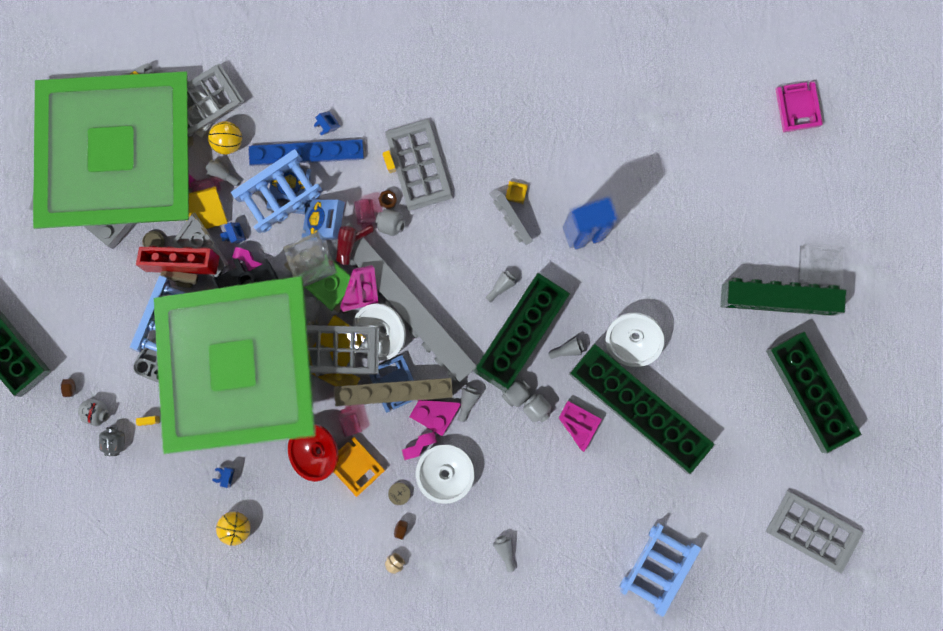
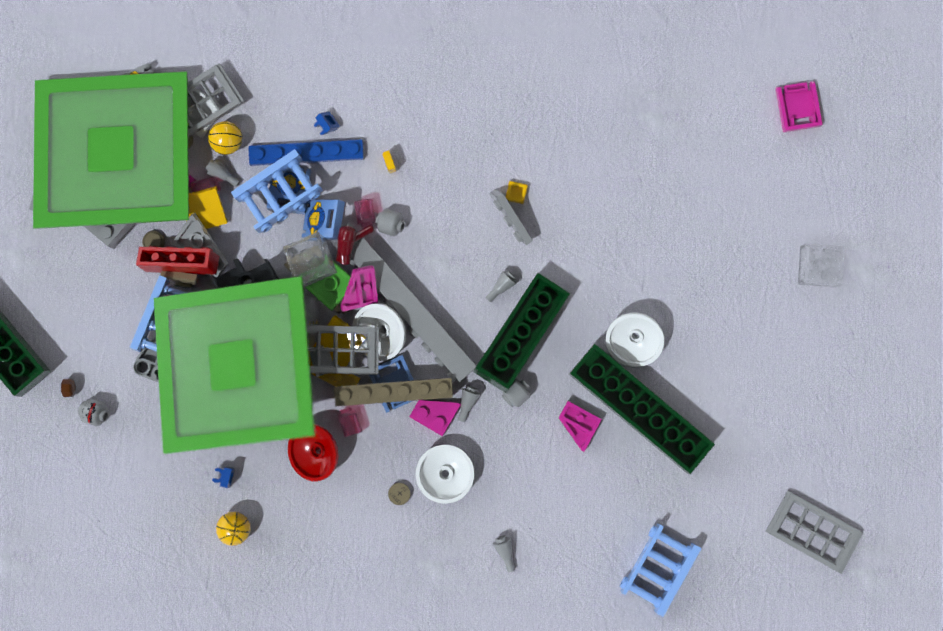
dark grey head [99,427,125,456] -> none
yellow tile [136,416,160,426] -> none
blue tile [220,222,246,243] -> none
dark pink piece [232,247,262,271] -> none
light orange container [334,437,385,497] -> none
reddish brown tile [378,190,398,209] -> none
light grey piece [385,119,452,211] -> none
tan plate [385,553,405,574] -> none
reddish brown tile [394,520,408,540] -> none
dark pink piece [402,432,437,460] -> none
light grey head [523,393,552,423] -> none
light grey cone [549,337,585,359] -> none
blue brick [563,197,618,250] -> none
dark green brick [720,278,846,316] -> none
dark green brick [766,331,862,453] -> none

